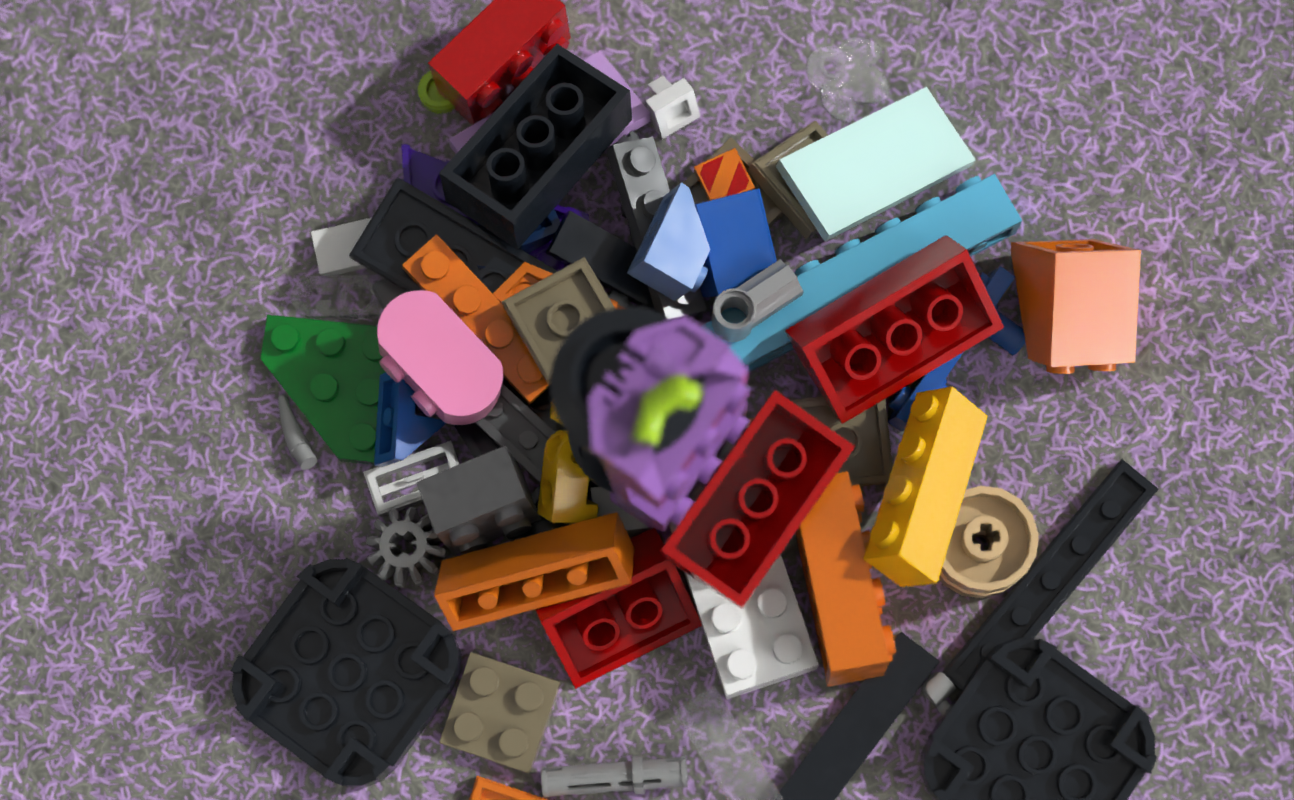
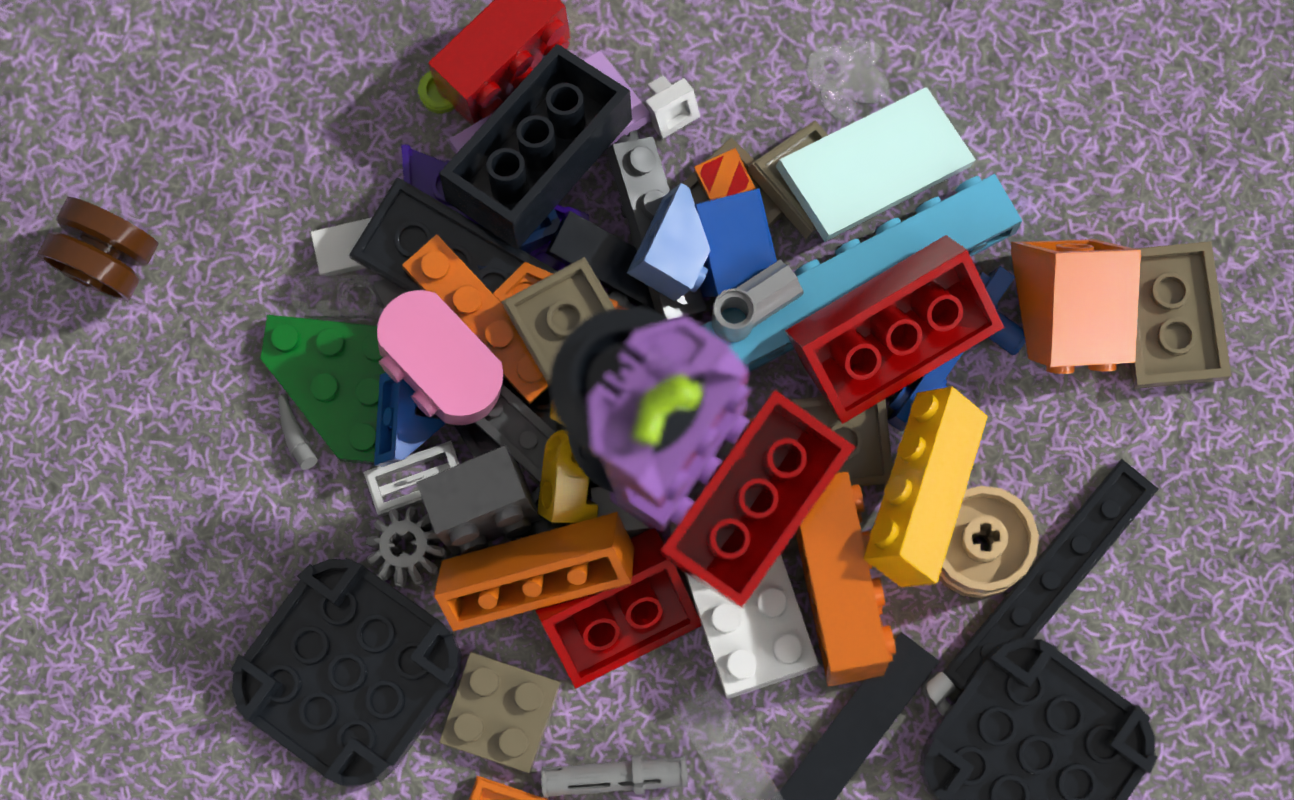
none -> reddish brown wheel [36,197,159,302]
none -> dark tan plate [1131,241,1231,389]

